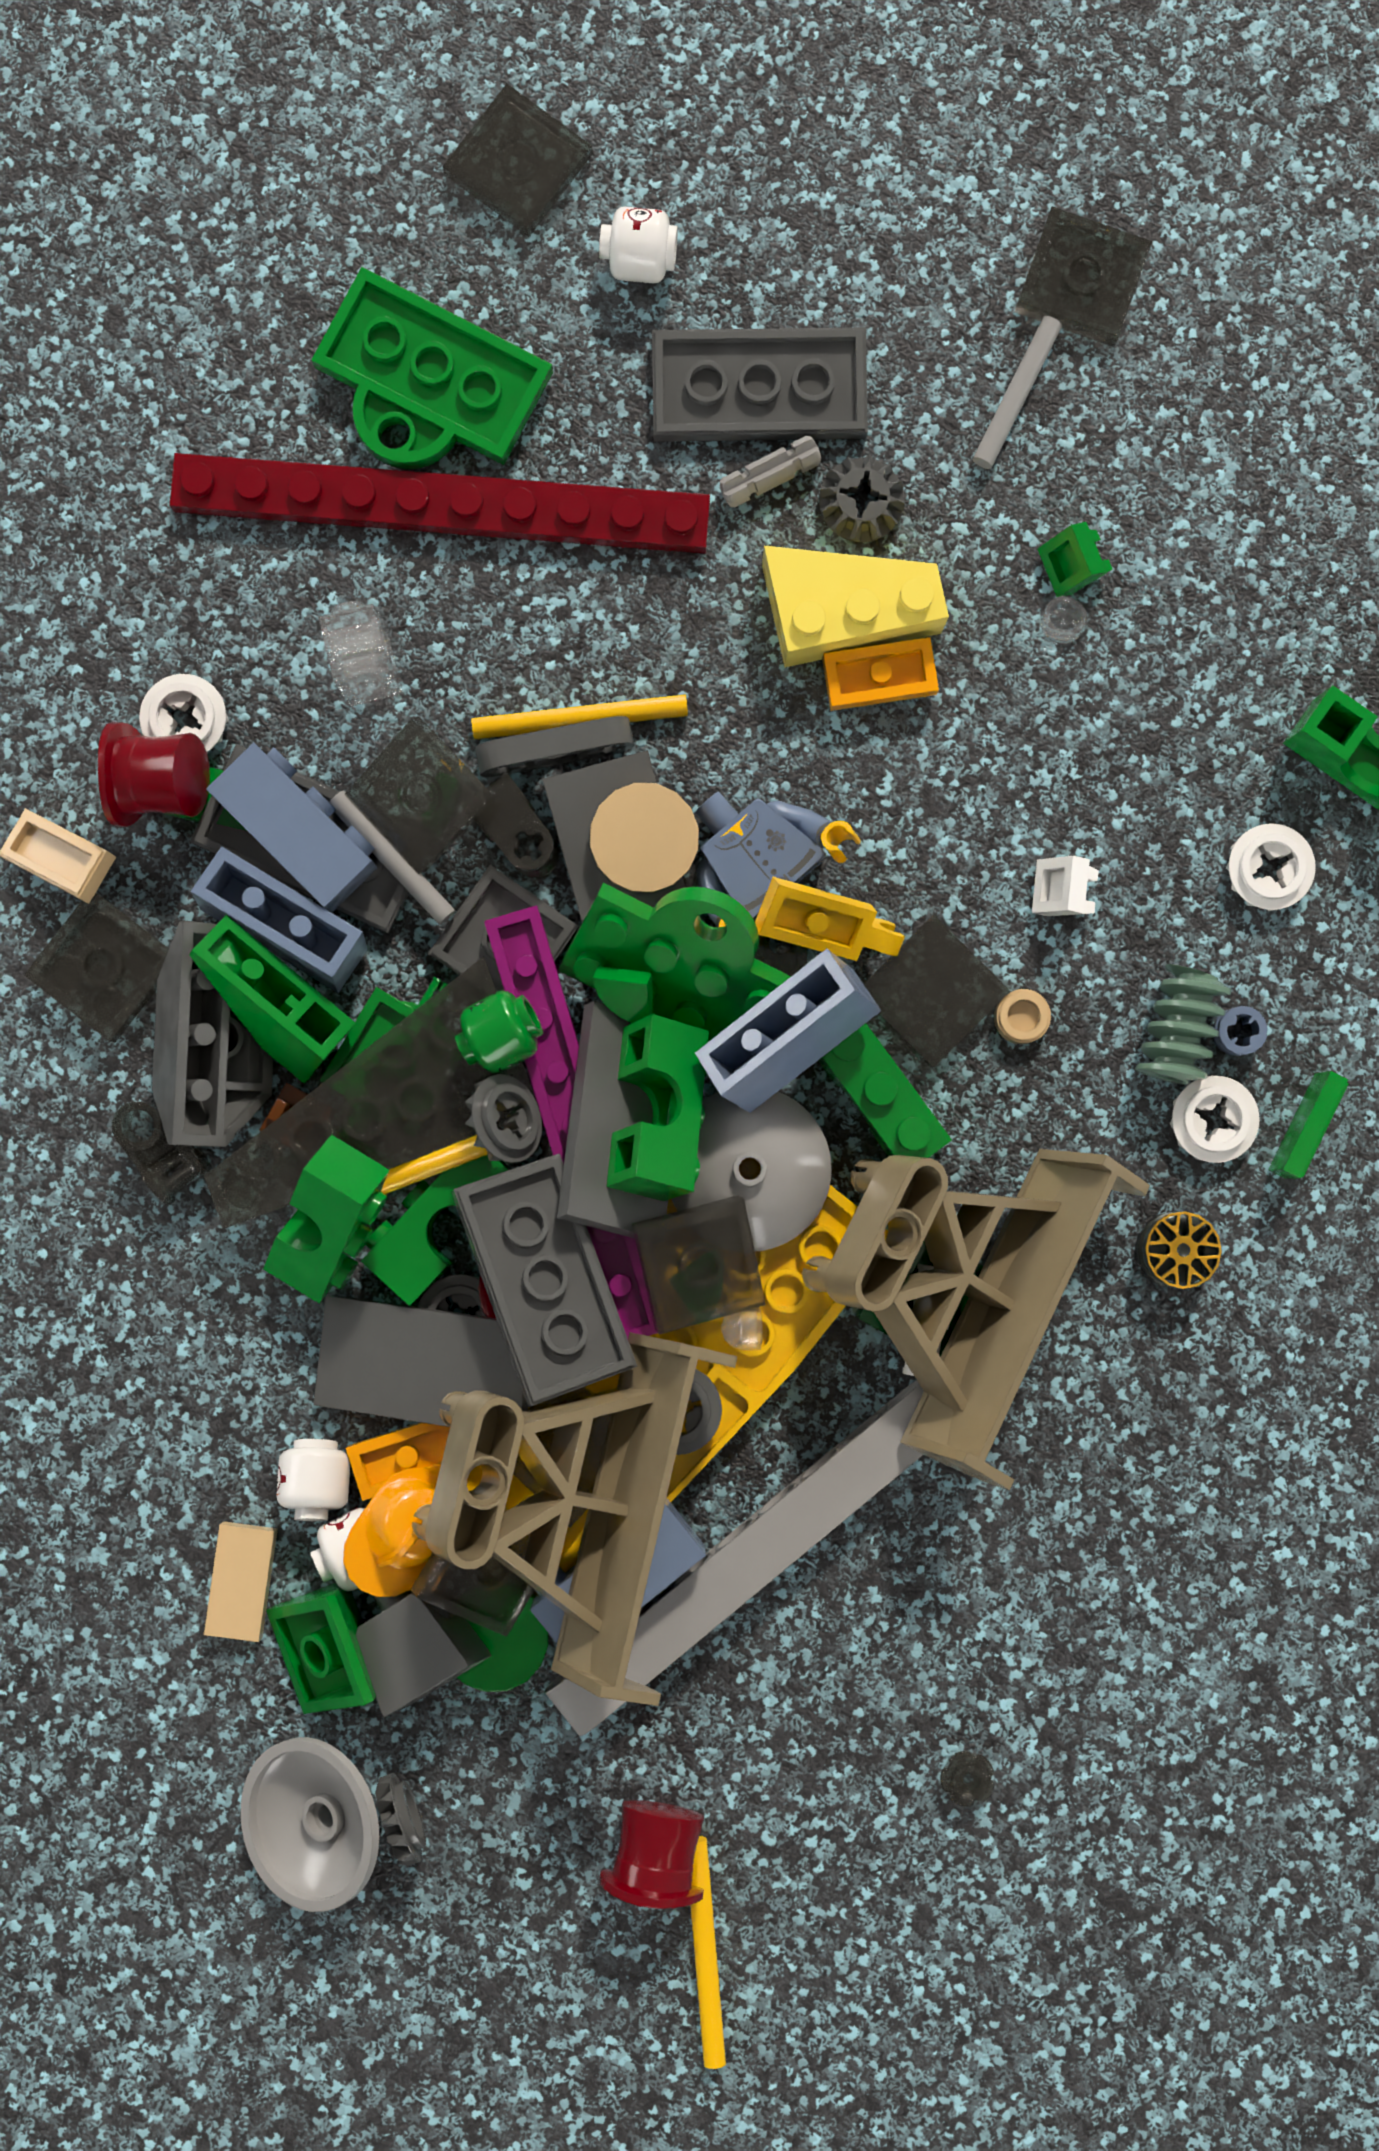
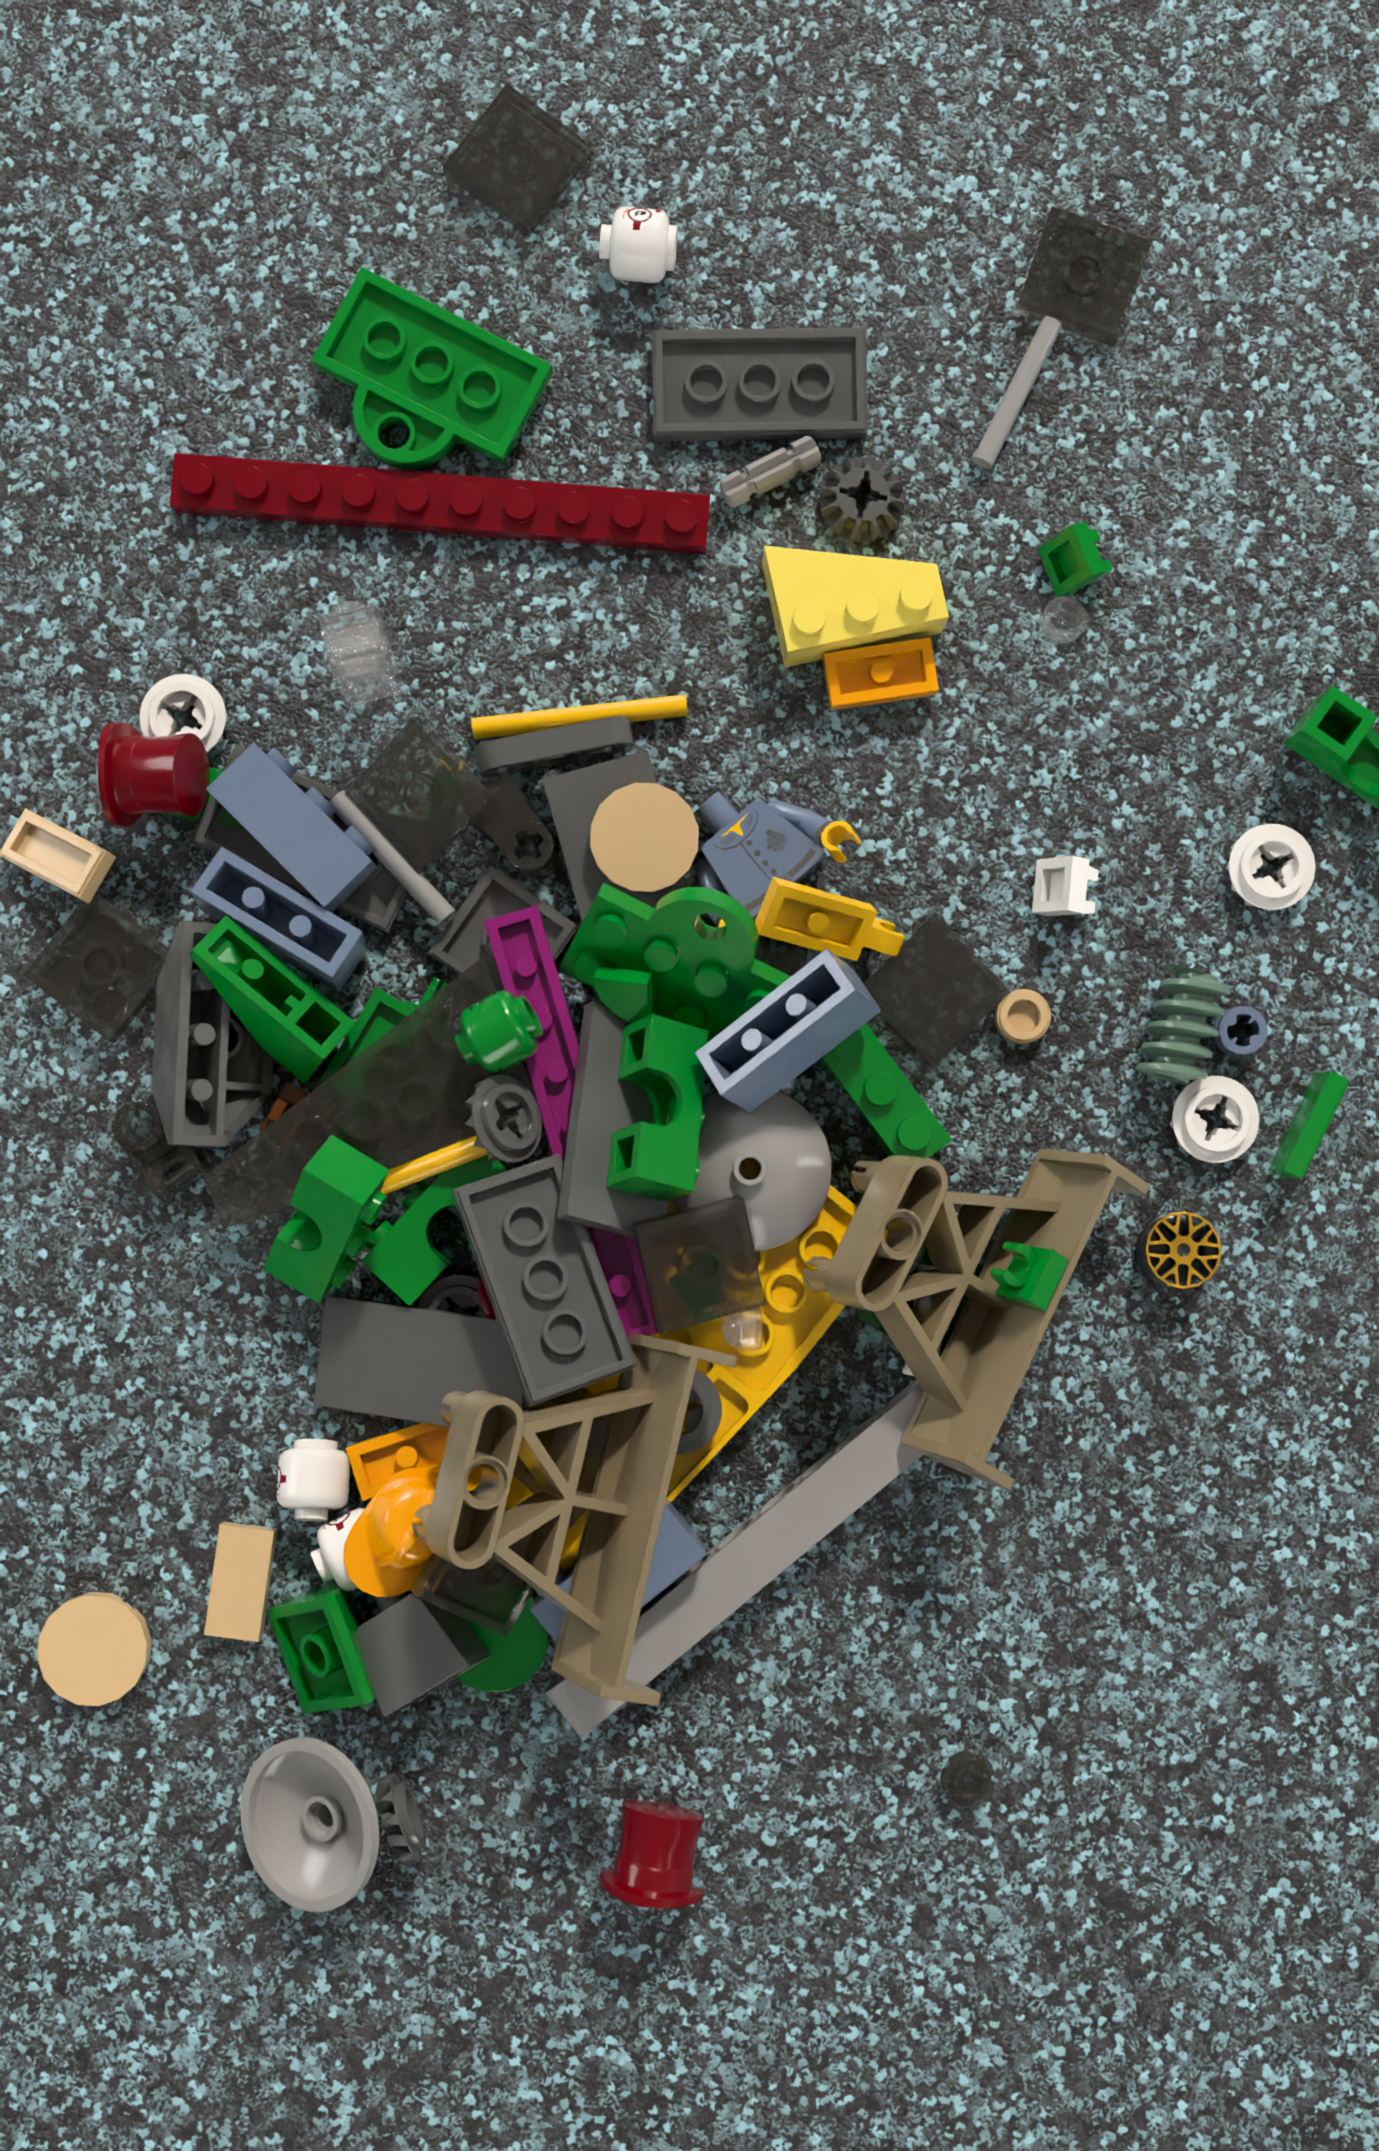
yellow bar [690,1836,726,2069] -> none
none -> tan tile [37,1592,152,1706]
none -> green tile [990,1242,1069,1311]

